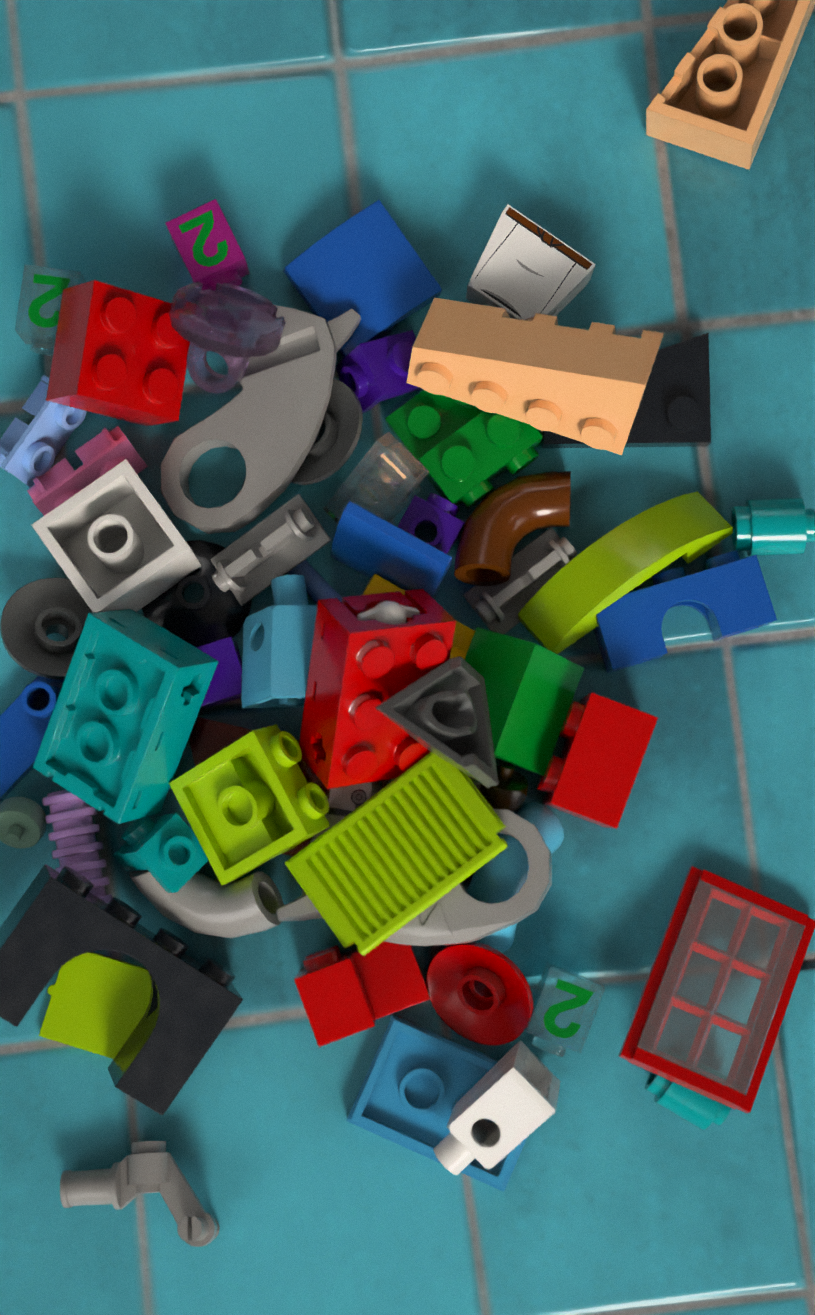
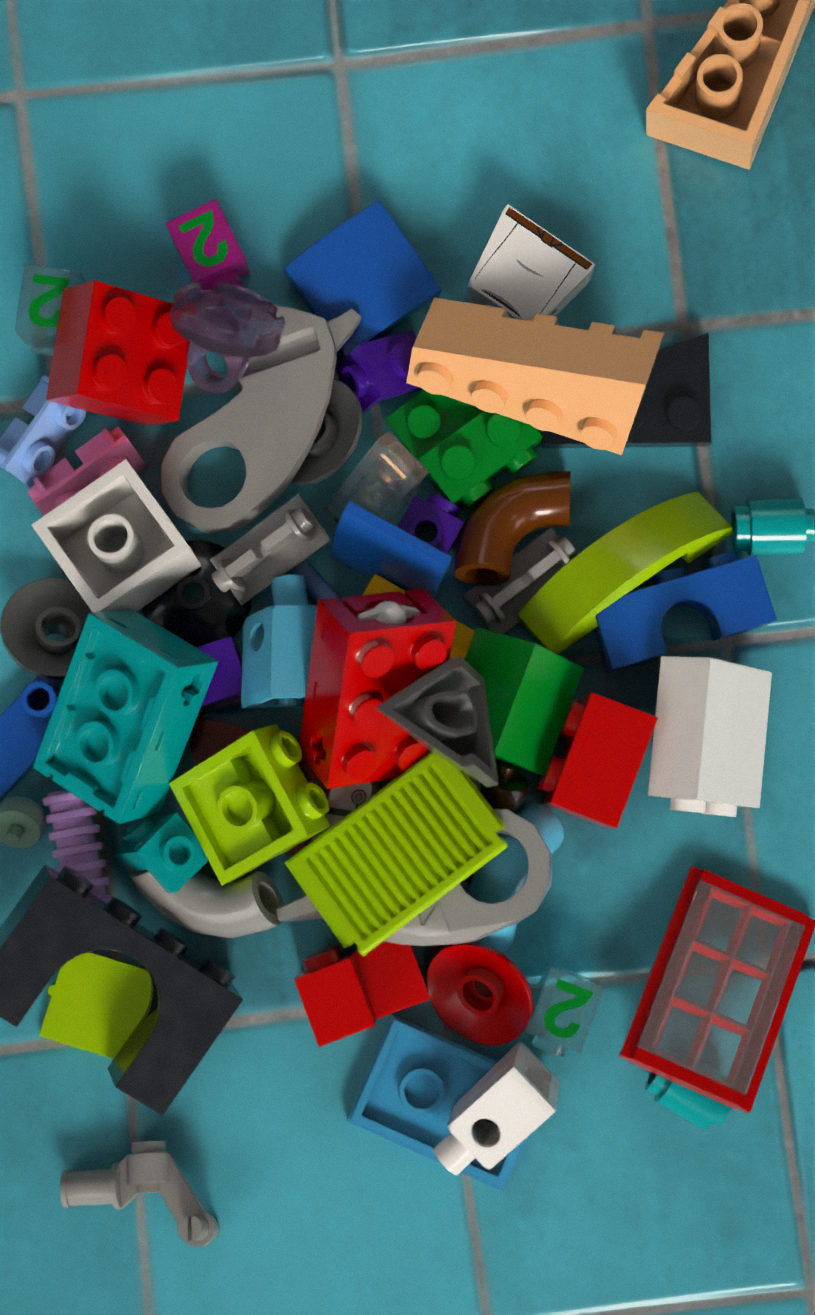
none -> white brick [648,656,772,817]

